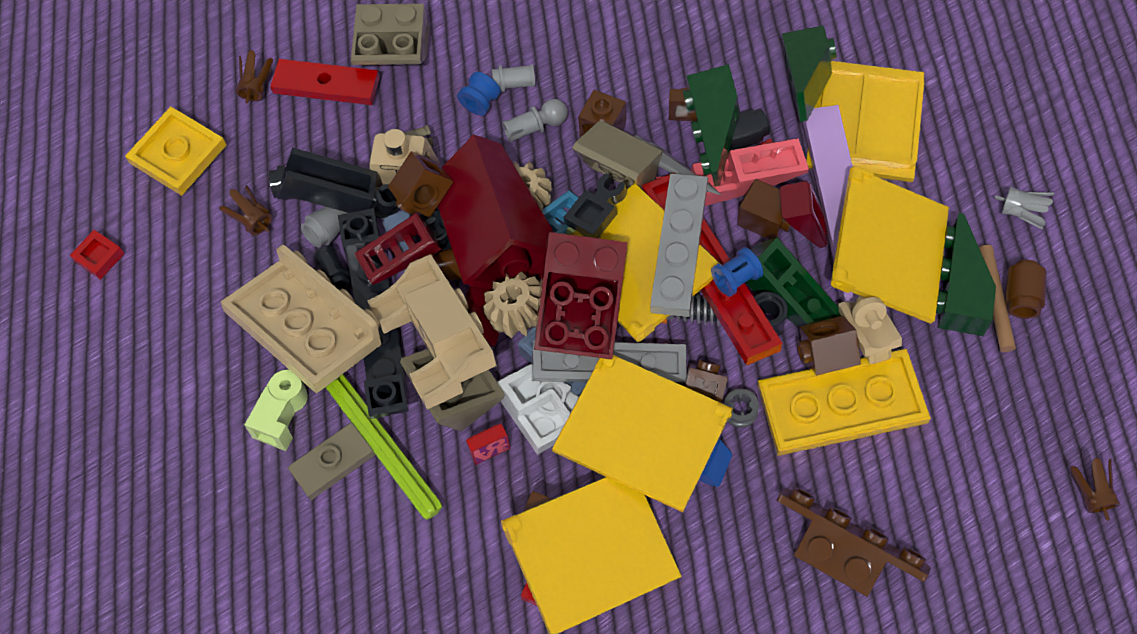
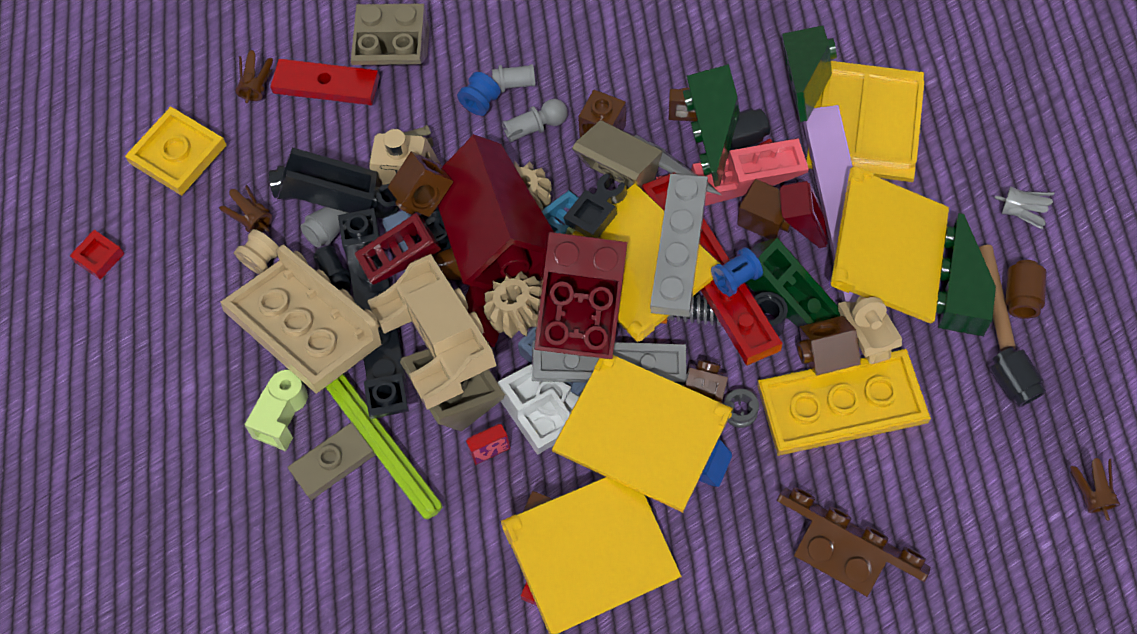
none -> tan wheel [234,229,278,274]
none -> black brick [989,347,1046,408]

